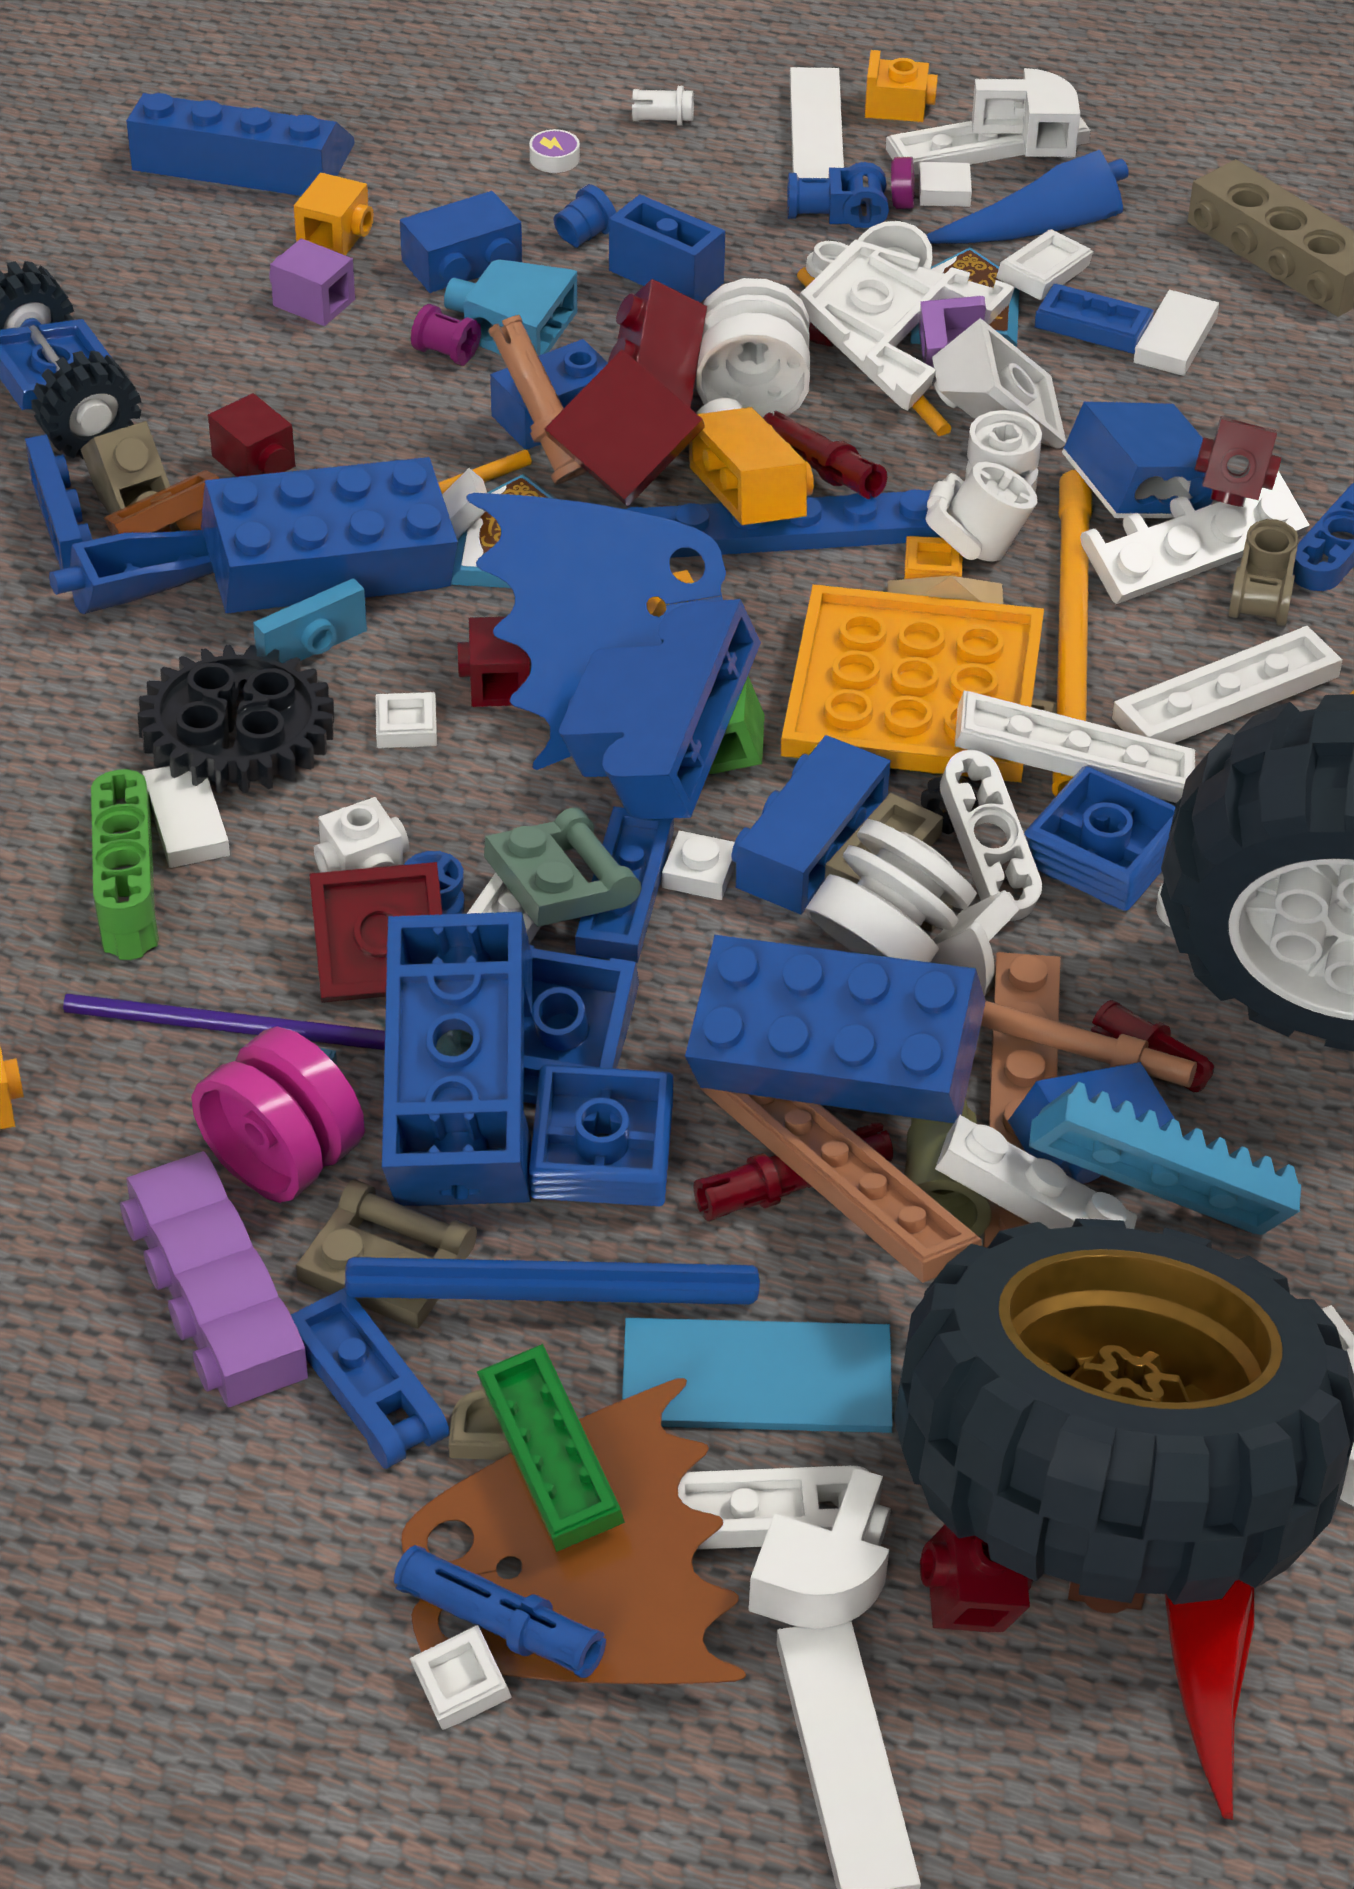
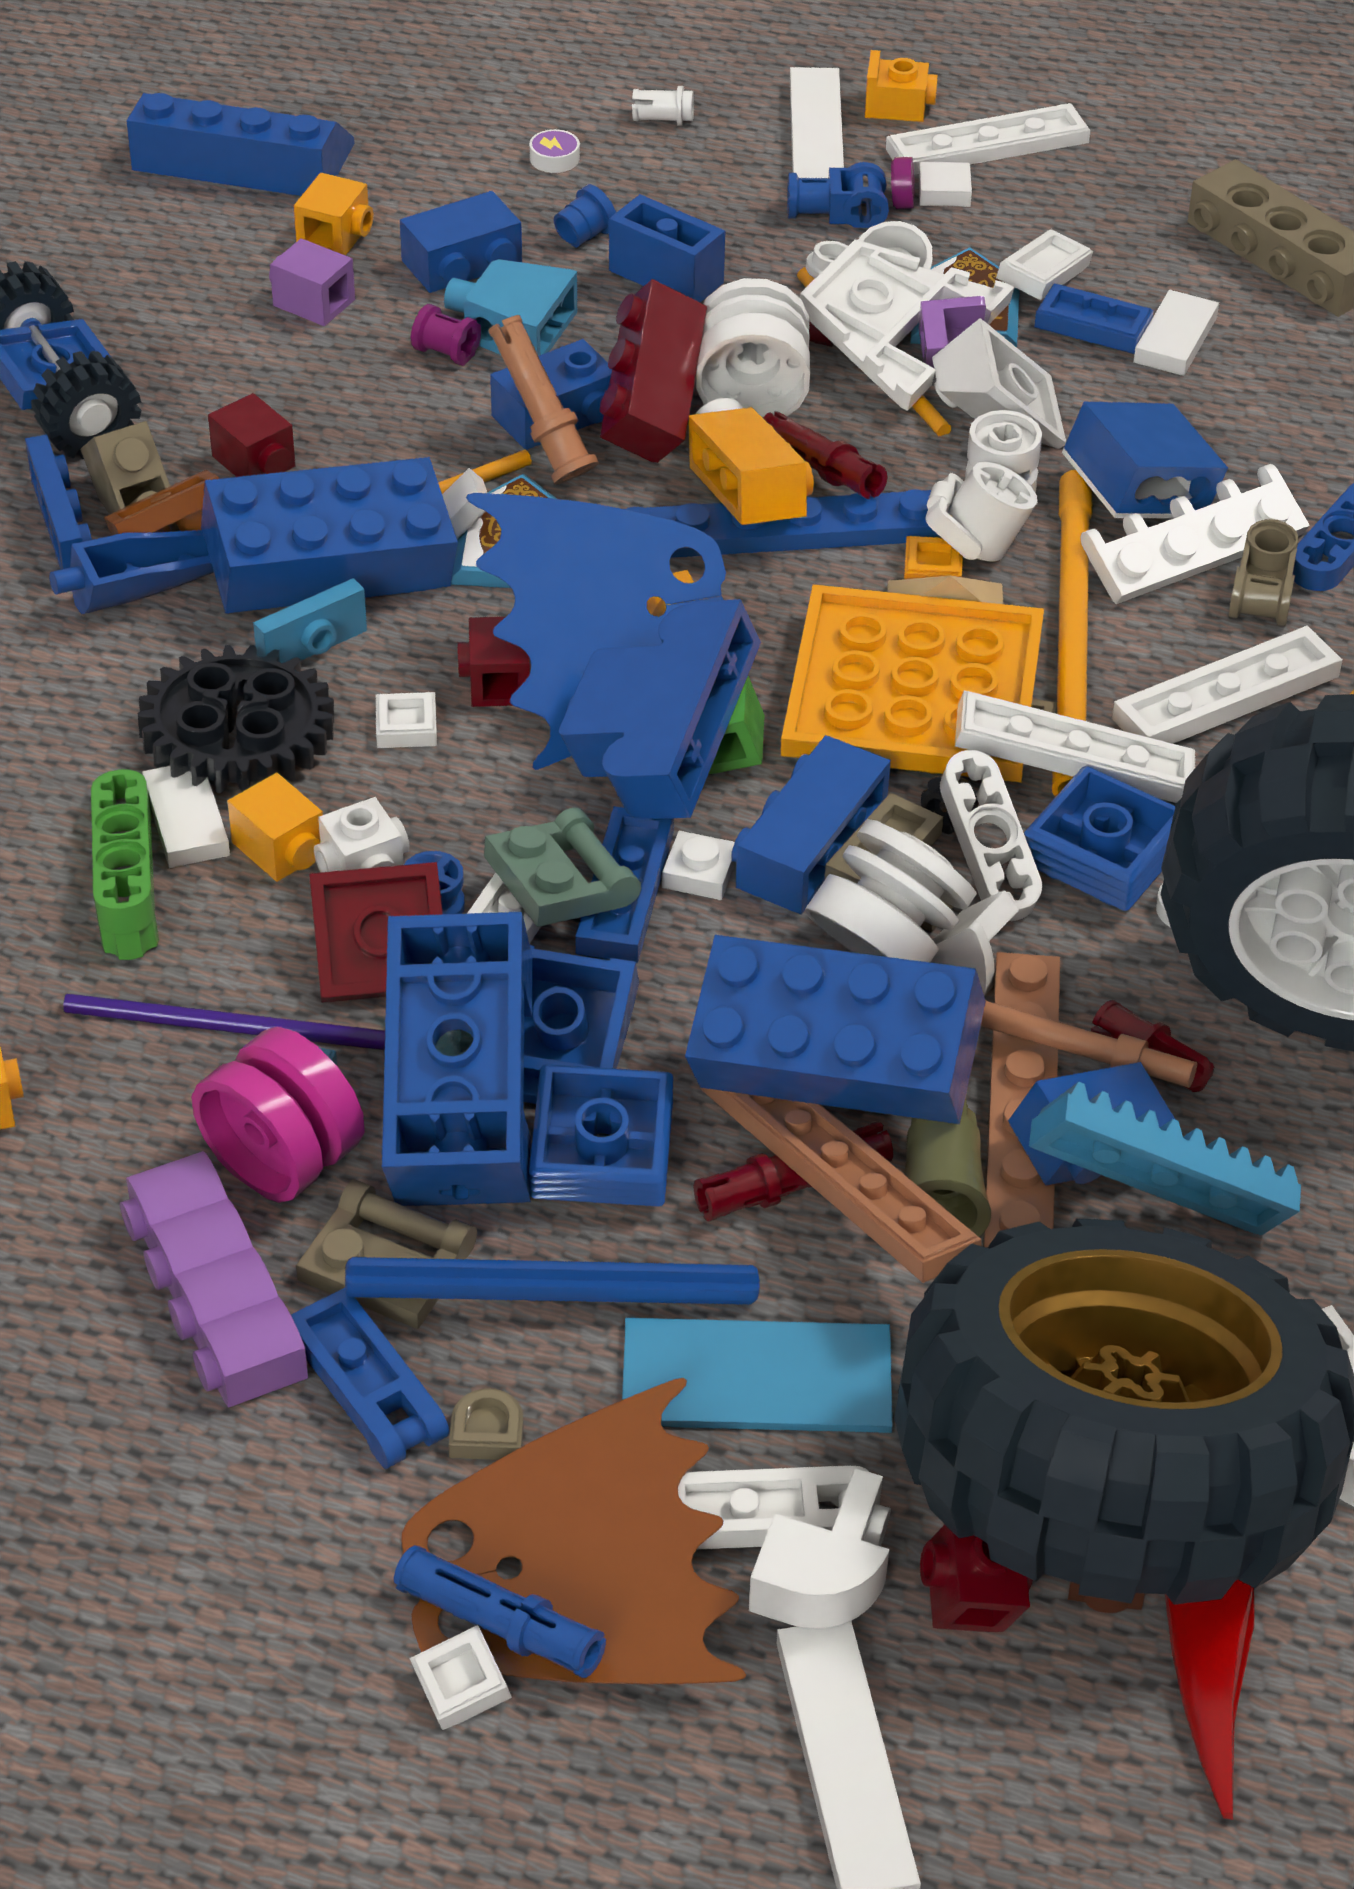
green plate [477,1344,625,1552] -> none
dark red tile [544,349,705,507] -> none
blue piece [926,150,1129,244] -> none
white plate [935,1115,1137,1229] -> none
white brick [972,68,1080,157] -> none
dark red brick [1194,416,1281,507] -> none
none -> light orange brick [227,772,323,882]

